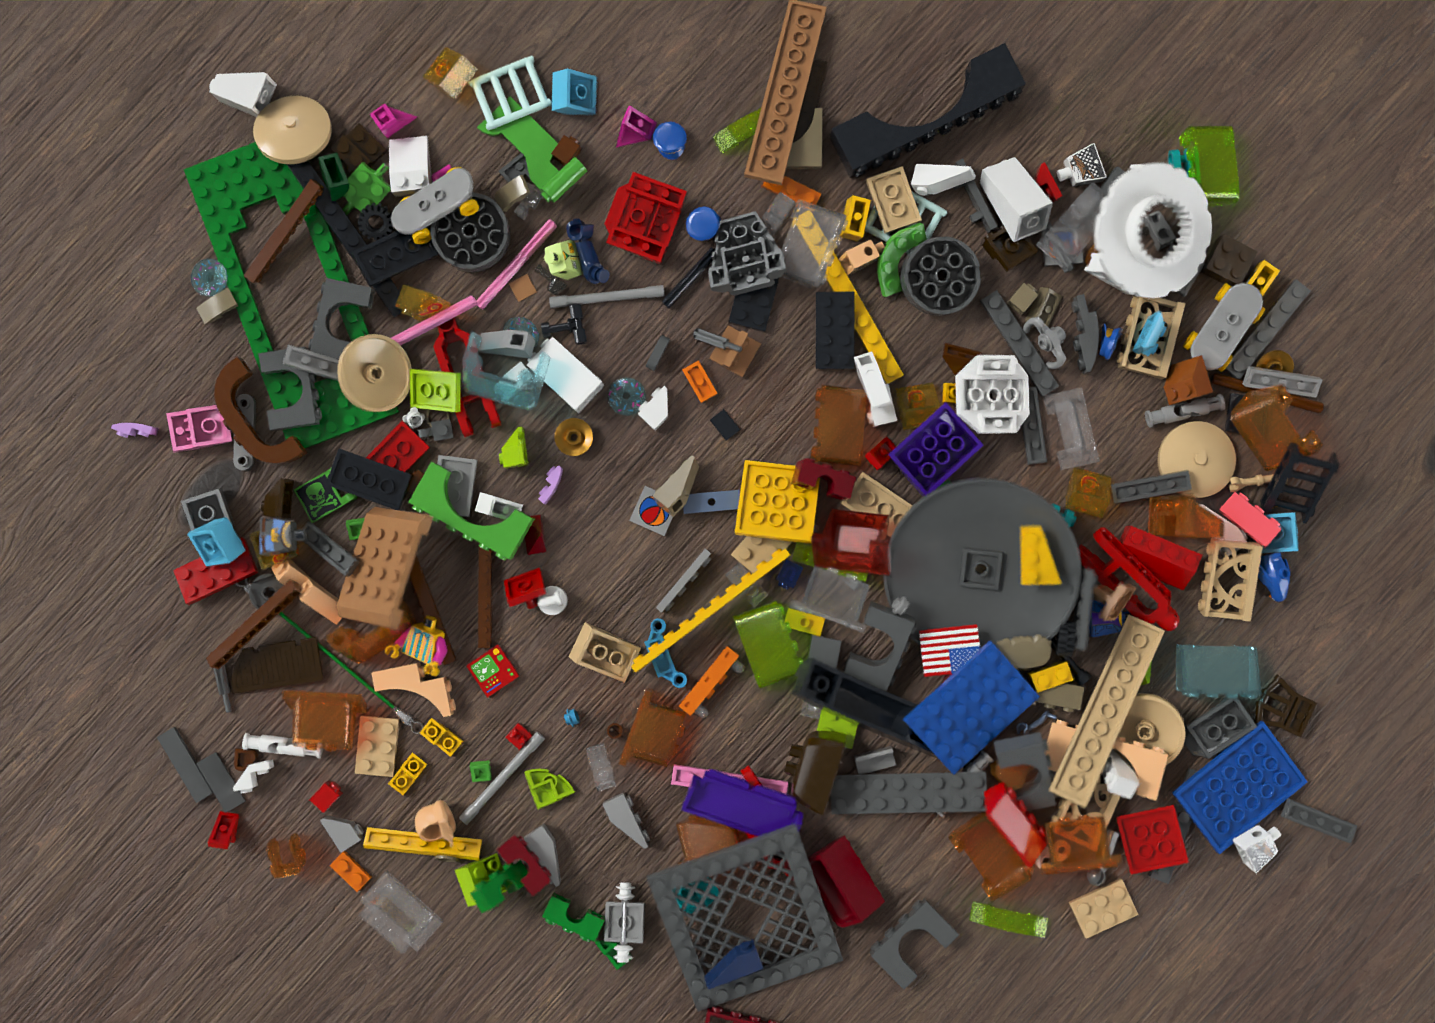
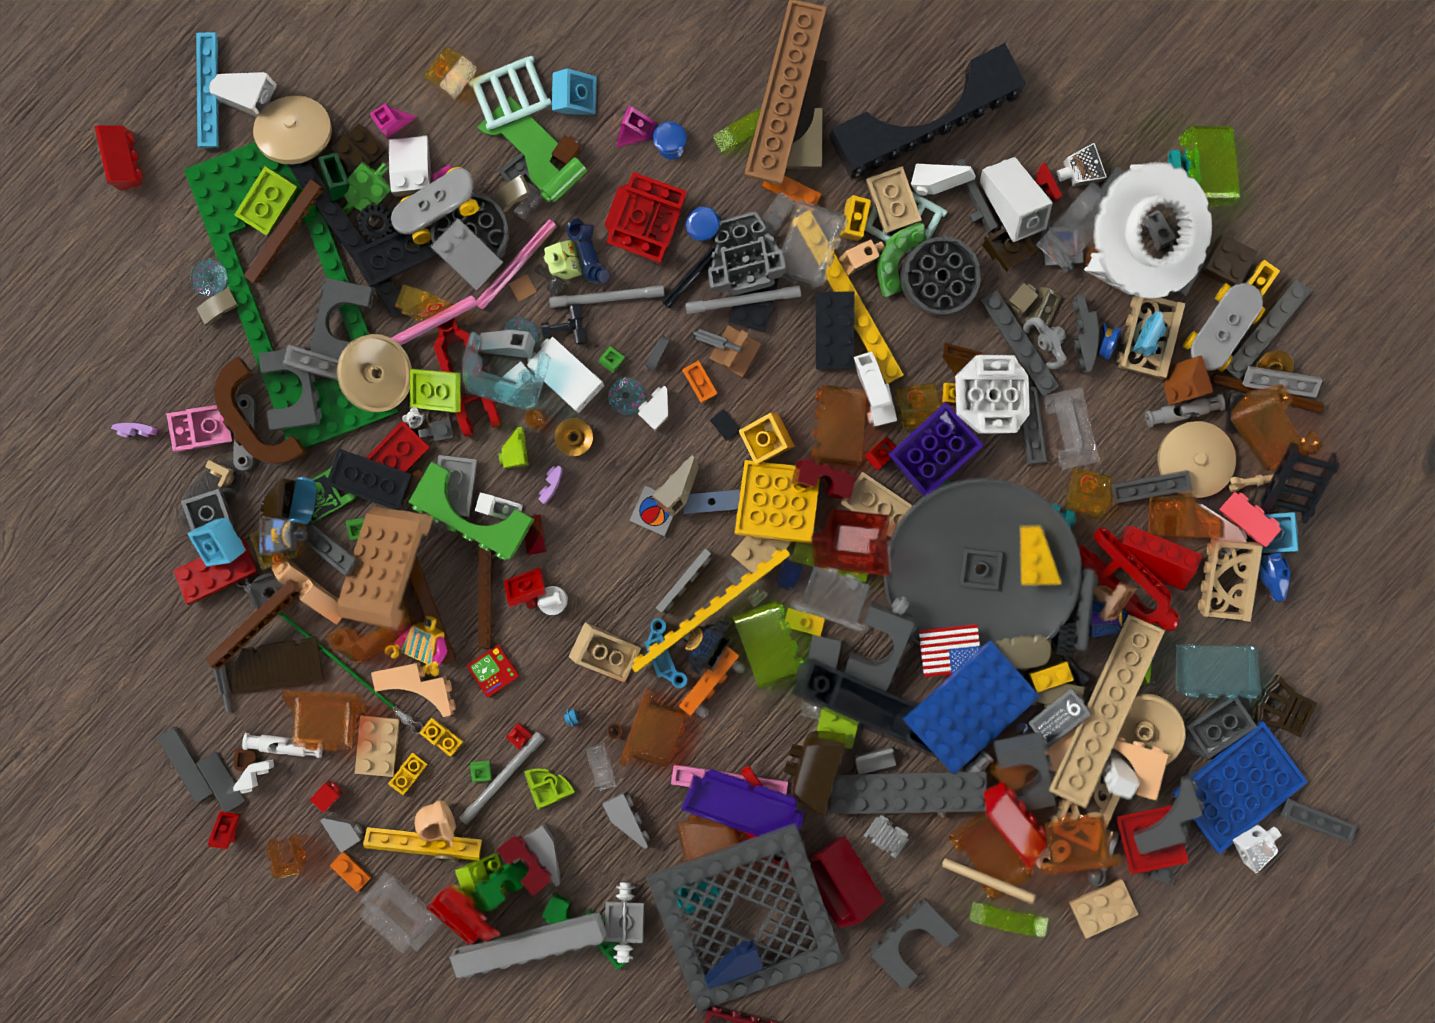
none -> red slope [94,125,143,190]
none -> medium azure plate [196,32,219,148]
none -> tan bracket [205,460,235,488]
none -> lime plate [234,166,299,237]
none -> dark azure piece [288,477,317,525]
none -> red slope [426,883,500,945]
none -> light grey slope [431,219,503,291]
none -> light grey brick [450,912,606,978]
none -> clear orange tile [525,409,545,428]
none -> bright green tile [598,346,625,373]
none -> black torso [683,619,731,676]
none -> light grey piece [685,285,801,314]
none -> yellow slope [739,413,795,465]
none -> light grey brick [864,815,909,858]
none -> tan piece [942,858,1036,904]
none -> piece [1028,688,1092,748]
none -> dark grey arch [1133,775,1204,855]

